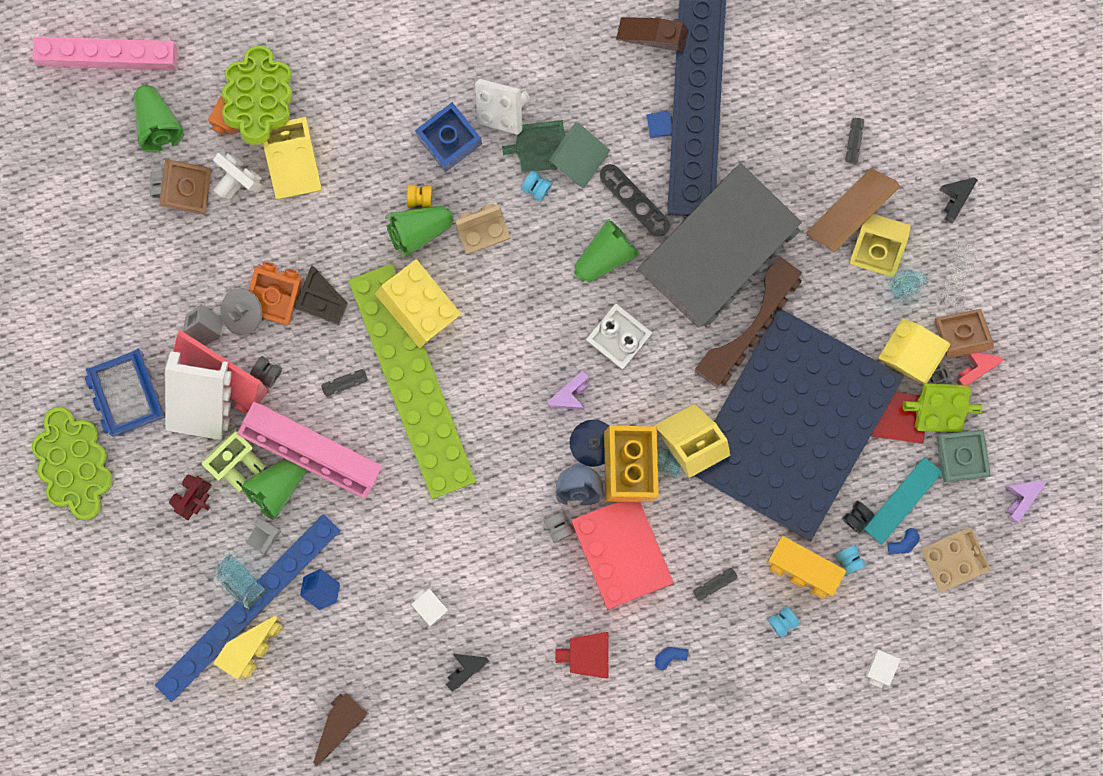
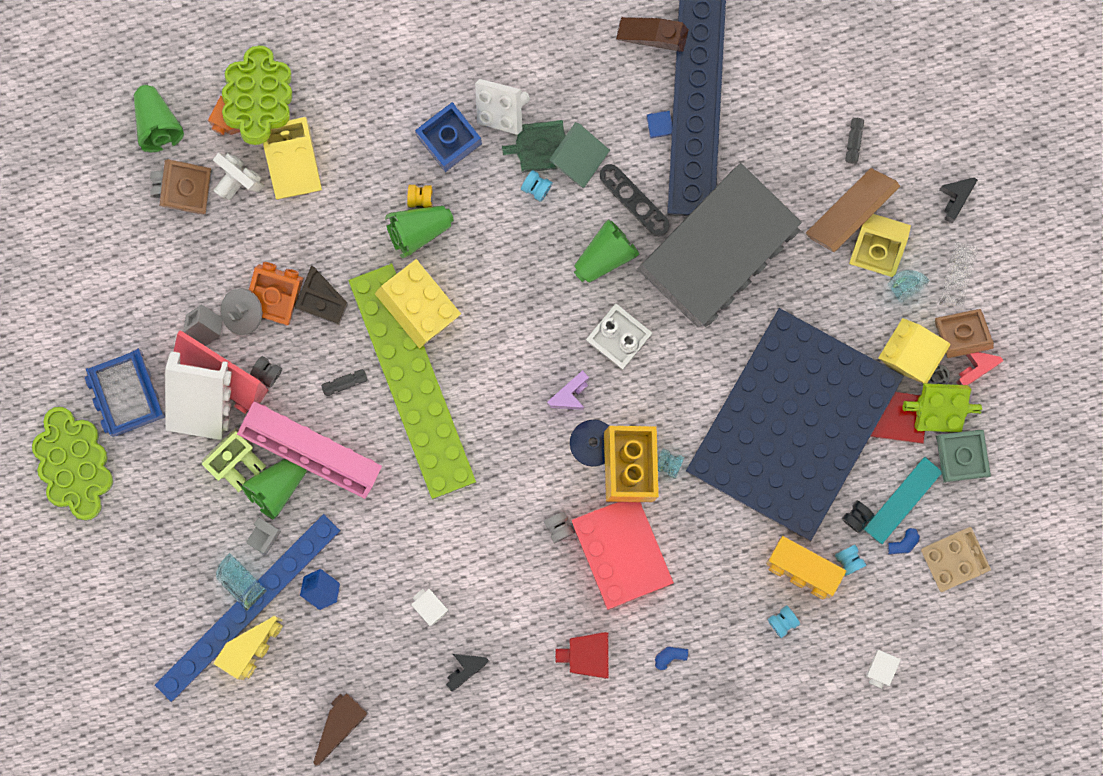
bright pink brick [32,37,178,70] -> none
dark red hips [169,474,212,521] -> none
tan bracket [455,203,511,255] -> none
sand blue cylinder [556,463,604,505] -> none
light yellow slope [654,403,730,478] -> none
dark grey axle [693,568,738,601] -> none
reddish brown arch [694,256,802,388] -> none
lavender slope [1006,481,1046,524] -> none

